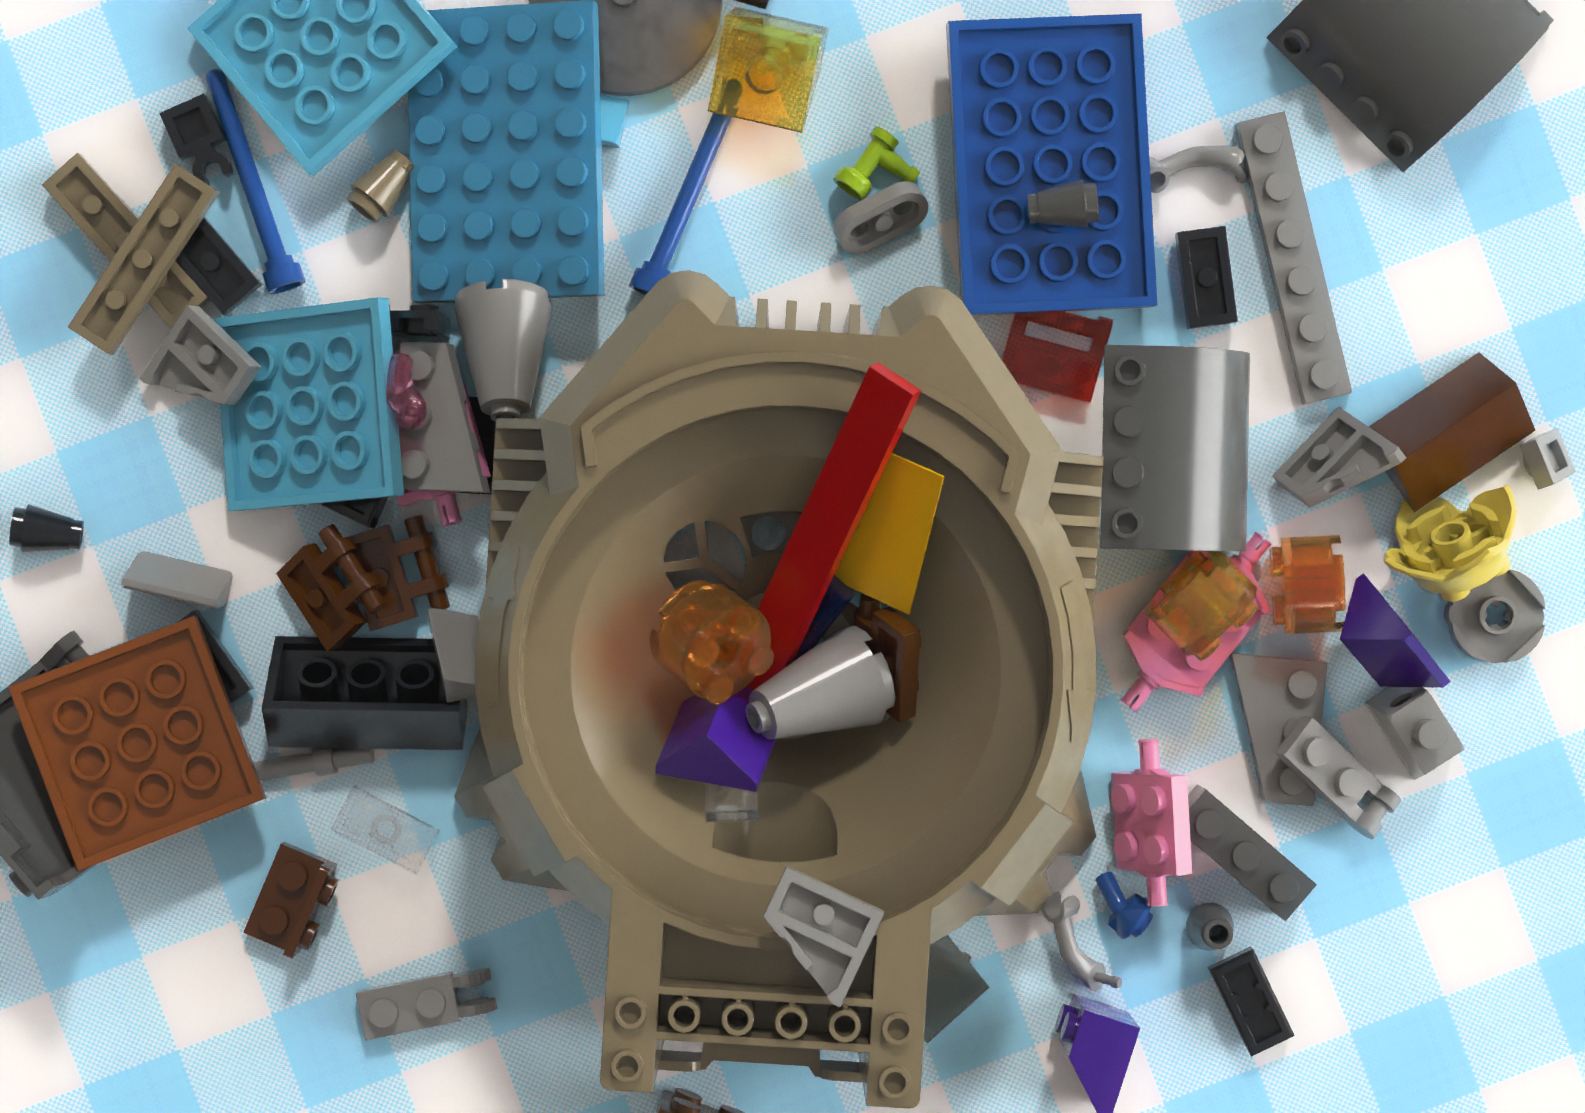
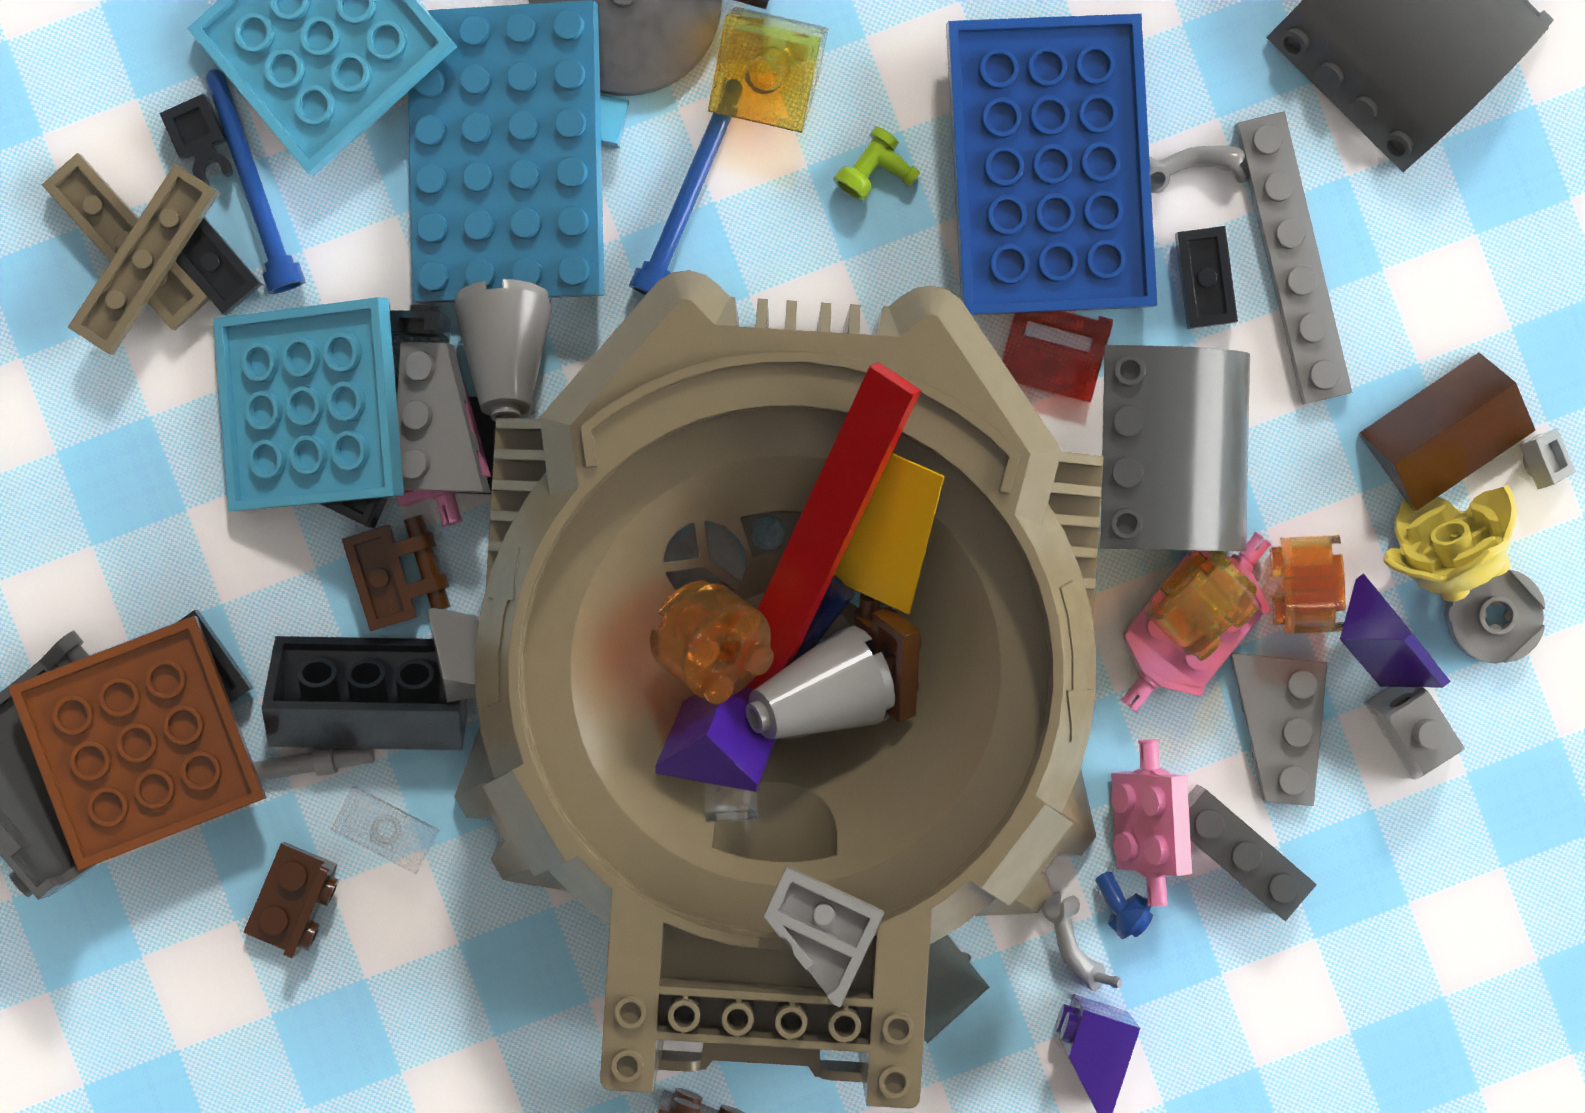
black cone [9,504,84,552] -> none
light grey slope [121,551,233,609] -> none
light grey wing [139,305,261,405] -> none
reddish brown plate [276,524,387,652] -> none
dark tan cone [346,150,414,223] -> none
light grey hinge [356,968,498,1041] -> none
clear pink arm [386,353,427,429] -> none
light grey plate [833,181,928,254] -> none
dark grey cone [1027,179,1099,228] -> none
dark grey cone [1186,903,1234,951] -> none
black plate [1207,946,1295,1057] -> none
light grey wing [1272,407,1406,508] -> none
light grey plate [1275,716,1402,839] -> none

